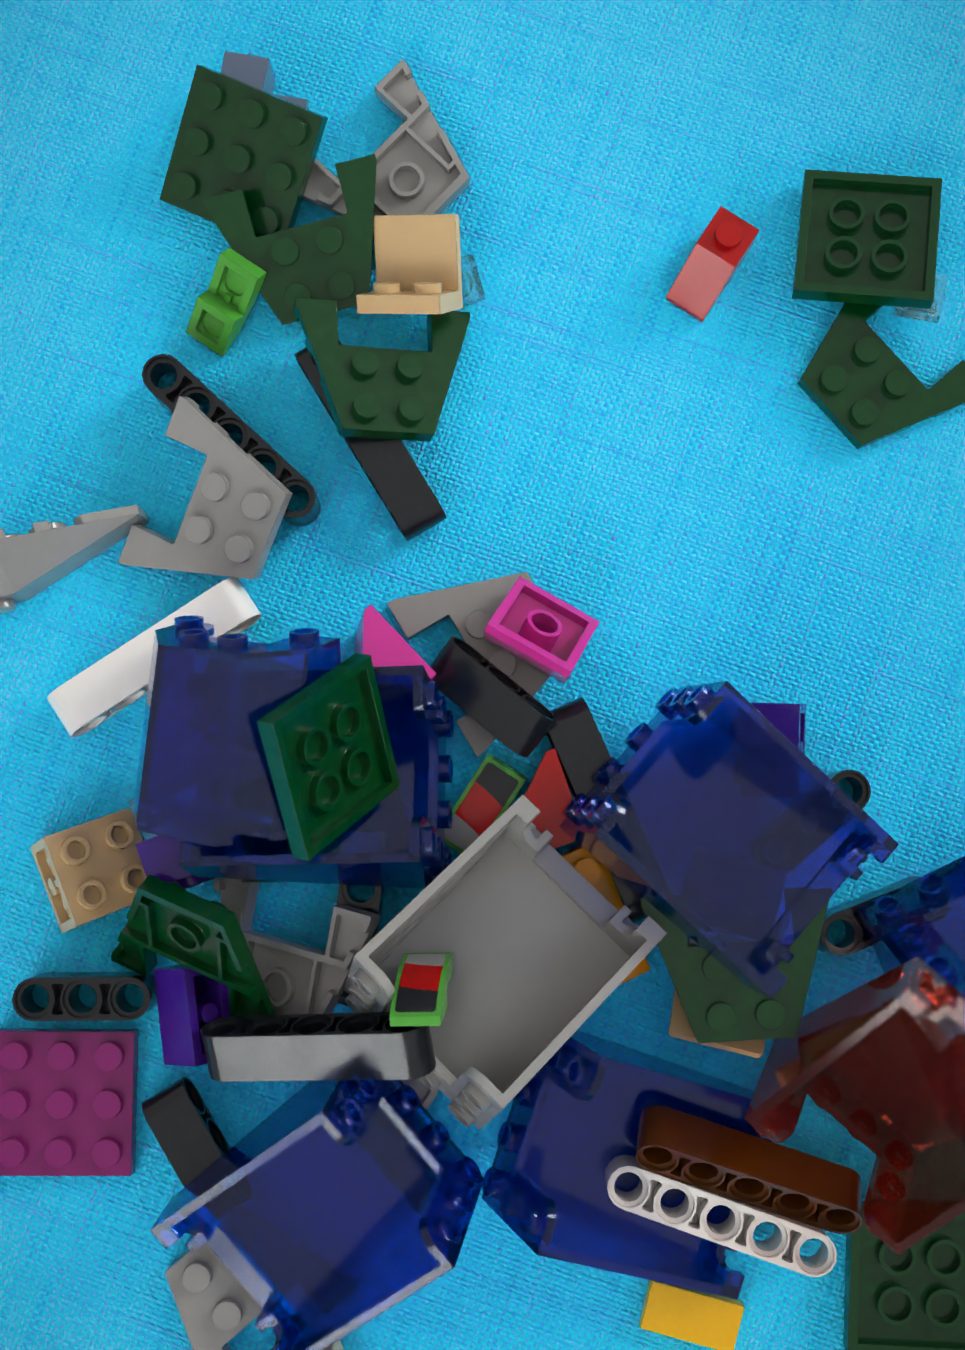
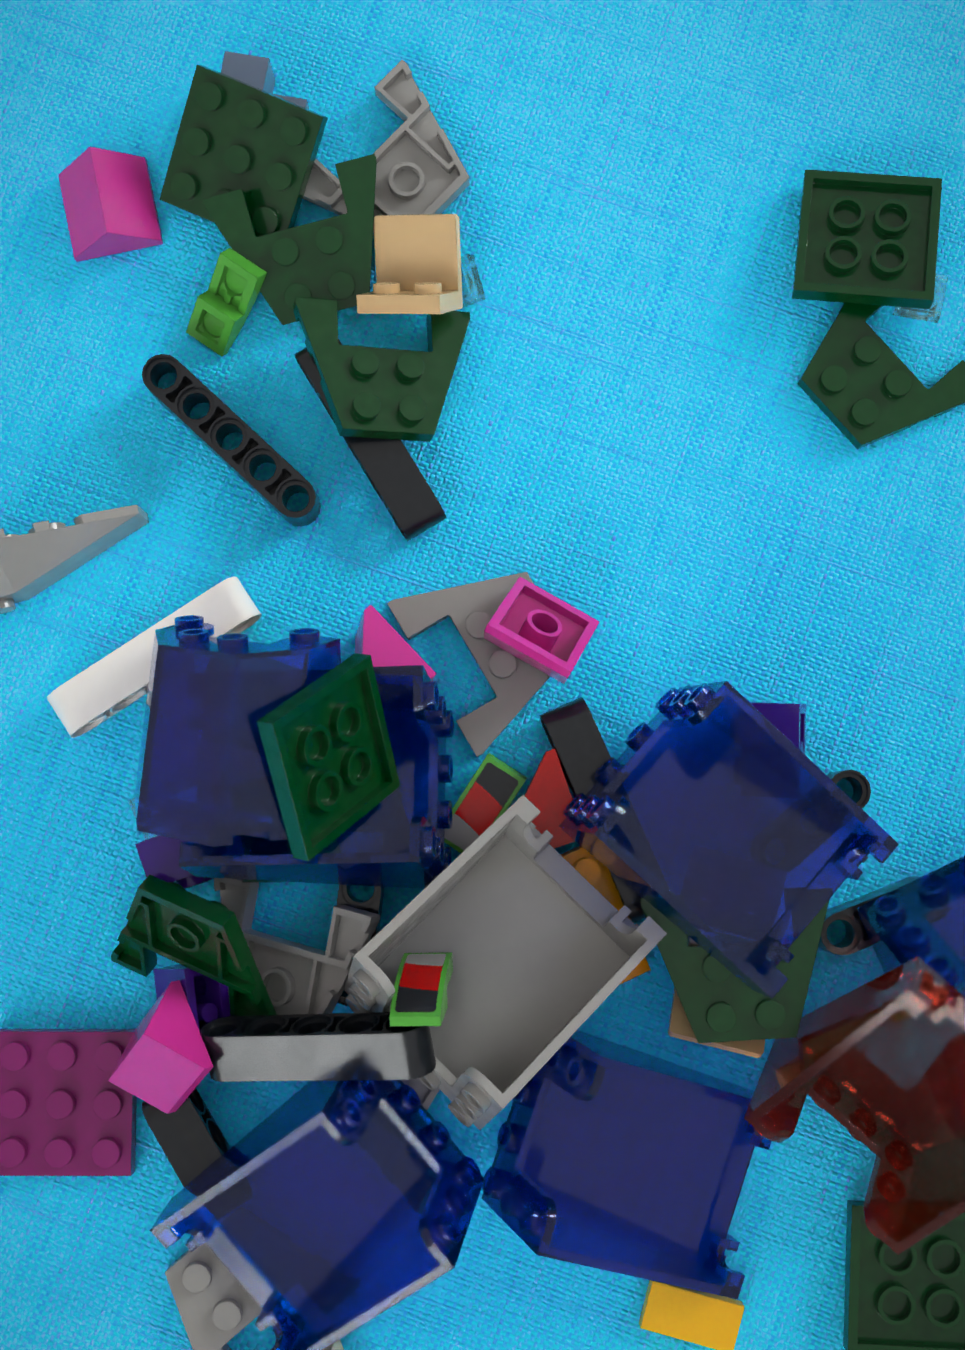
black beam [12,972,157,1021] -> none
tan bracket [30,808,147,933] -> none
light grey wing [118,396,293,579] -> none
black beam [430,636,556,757] -> none
white beam [605,1155,837,1277] -> none
reddish brown beam [635,1105,863,1234] -> none
slope [665,206,759,323] -> none
none -> dark pink slope [58,146,163,262]
none -> dark pink slope [108,980,214,1114]

